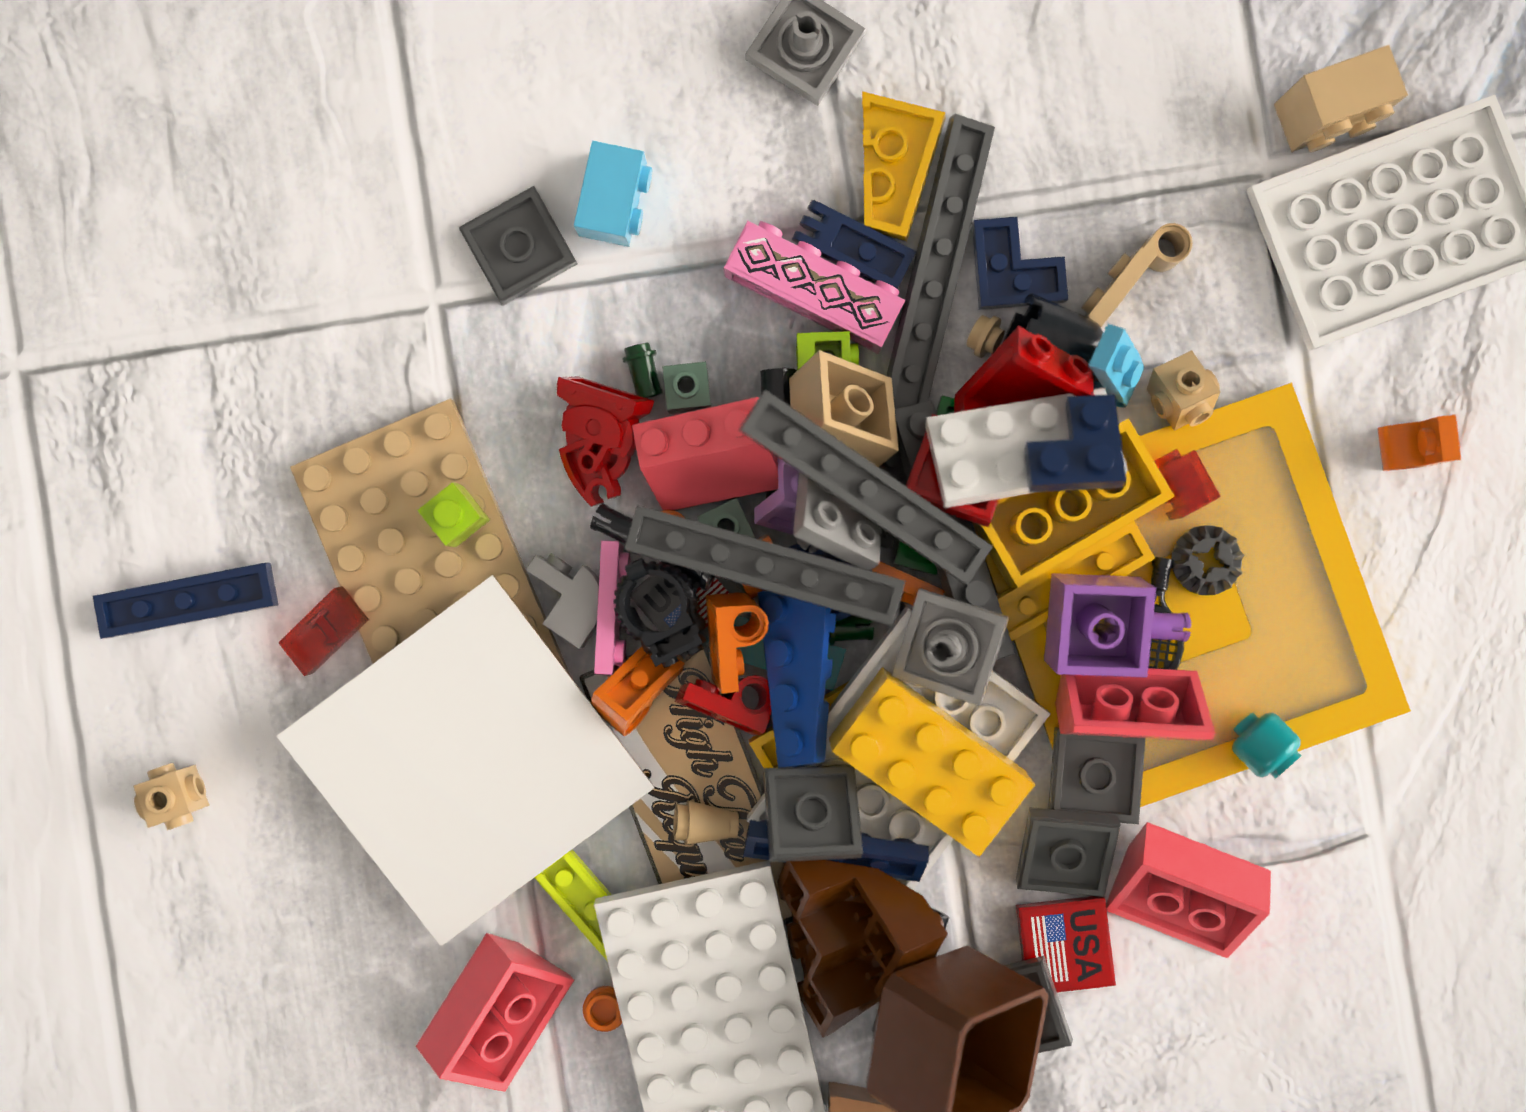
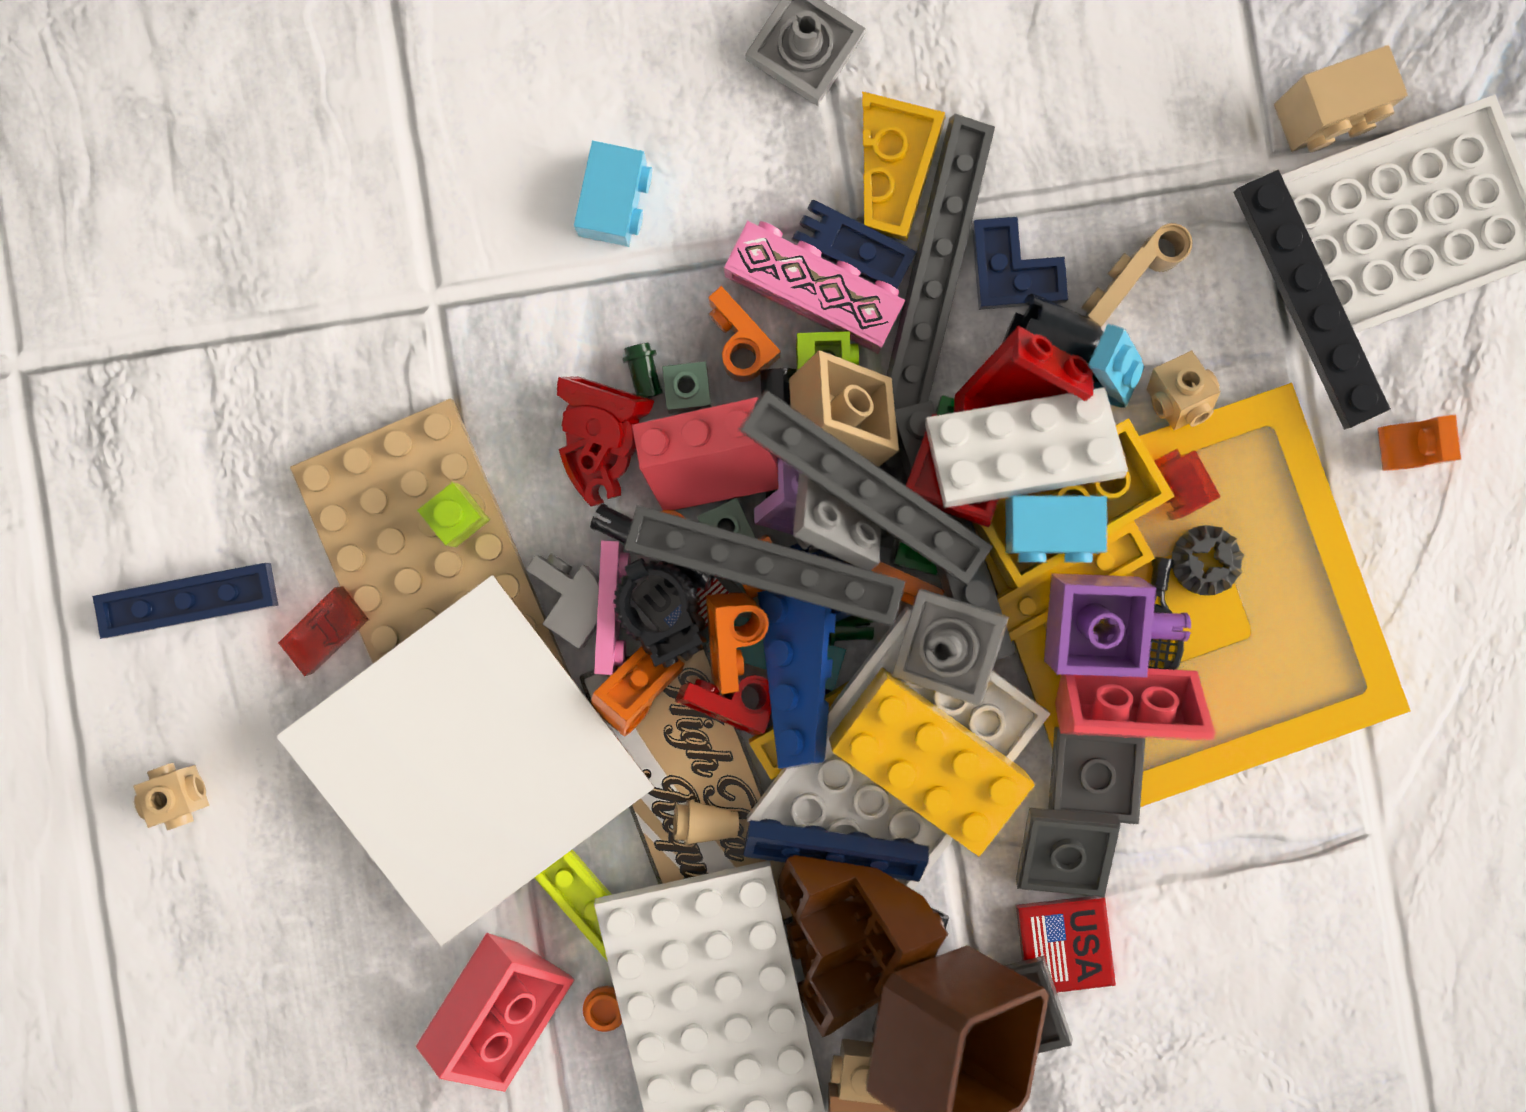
dark grey tile [459,186,578,306] -> none
dark grey tile [763,765,863,862] -> none
tan plate [967,315,1005,358] -> none
dark blue plate [1024,394,1127,492] -> none
coral slope [1106,822,1271,958] -> none
teal head [1232,712,1302,779] -> none
none -> orange plate [708,286,781,382]
none -> tan brick [830,1039,883,1105]
none -> medium azure brick [1006,496,1107,562]
none -> black plate [1233,169,1391,430]

